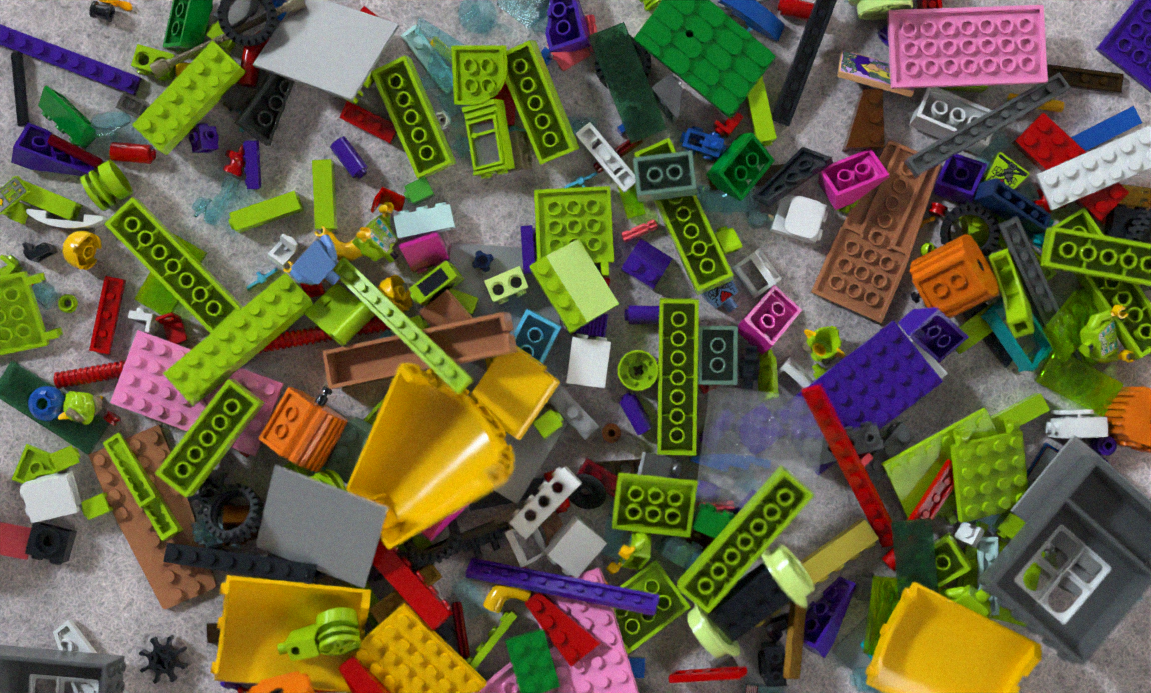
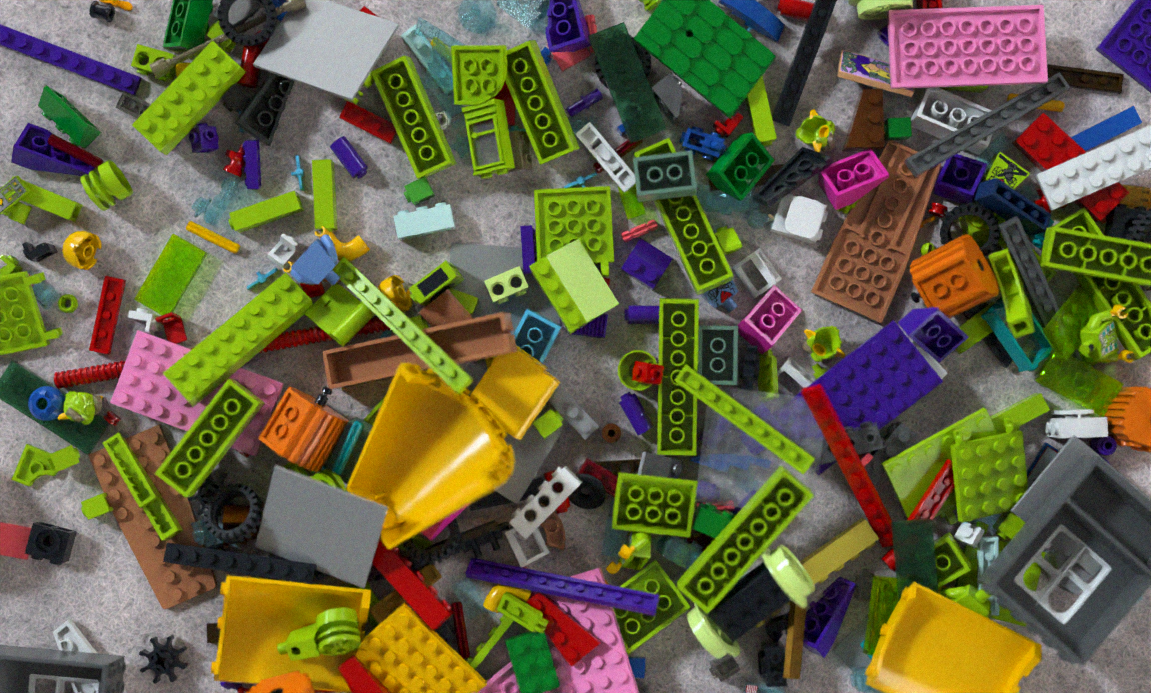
black axle [11,52,29,127] -> none
white brick [20,471,82,523] -> none
white slope [26,209,109,230] -> none
clear light blue shield [90,112,131,143] -> none
lime brick [104,197,243,333] -> none
red brick [109,142,156,164] -> none
torso [352,202,399,263] -> none
red bracket [371,187,406,213] -> none
dark pink slope [399,232,450,274] -> none
dark blue plate [472,250,494,272] -> none
white brick [545,515,607,578] -> none
white brick [566,334,611,388] -> none
red tile [668,666,748,683] -> none
none -> yellow axle [186,221,240,254]
none -> medium azure piece [291,155,304,191]
none -> teal axle [332,421,365,474]
none -> lime hinge [497,592,548,633]
none -> dark purple axle [566,88,603,117]
none -> red bracket [632,361,664,385]
none -> lime plate [674,365,815,475]
none -> lime hair [795,109,836,153]
none -> green brick [884,117,912,141]

